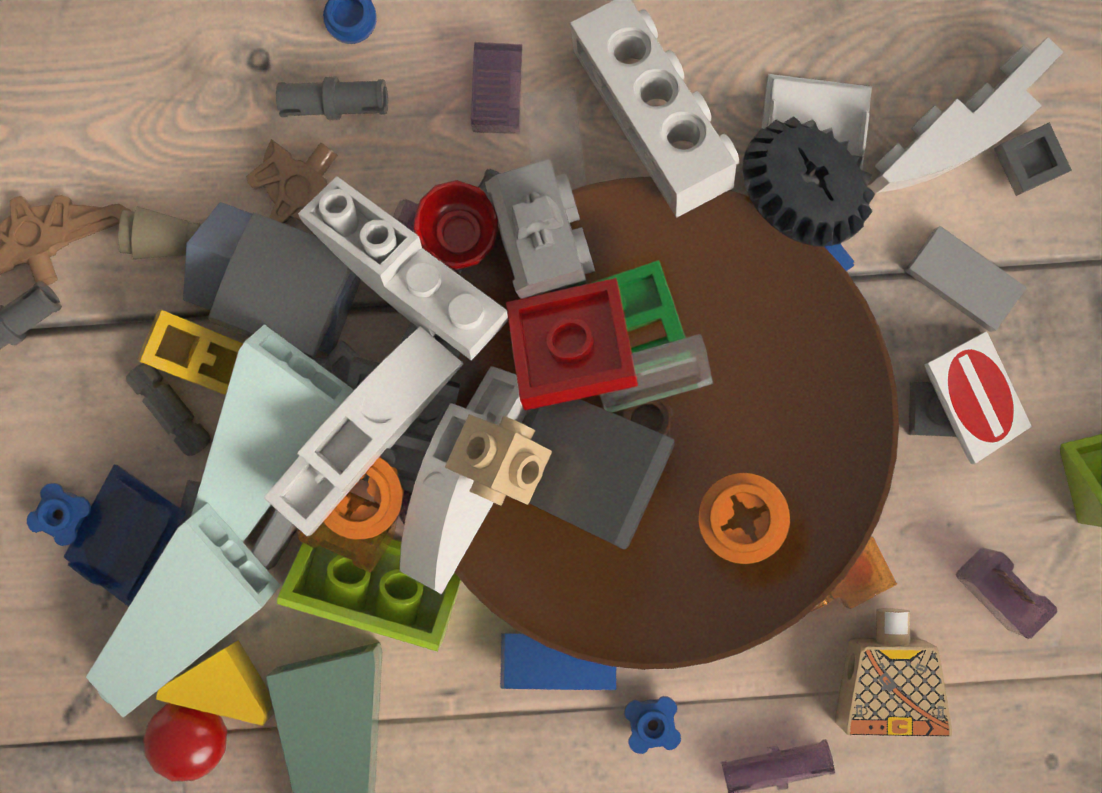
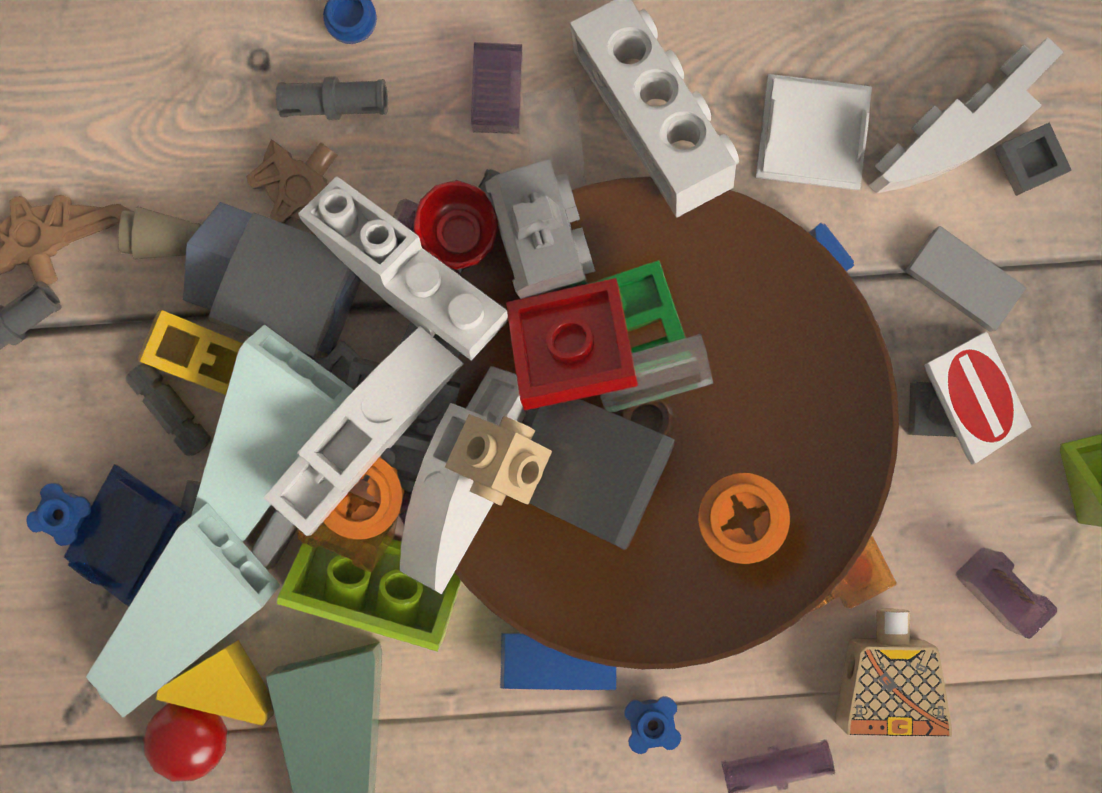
black gear [742,116,875,247] -> none

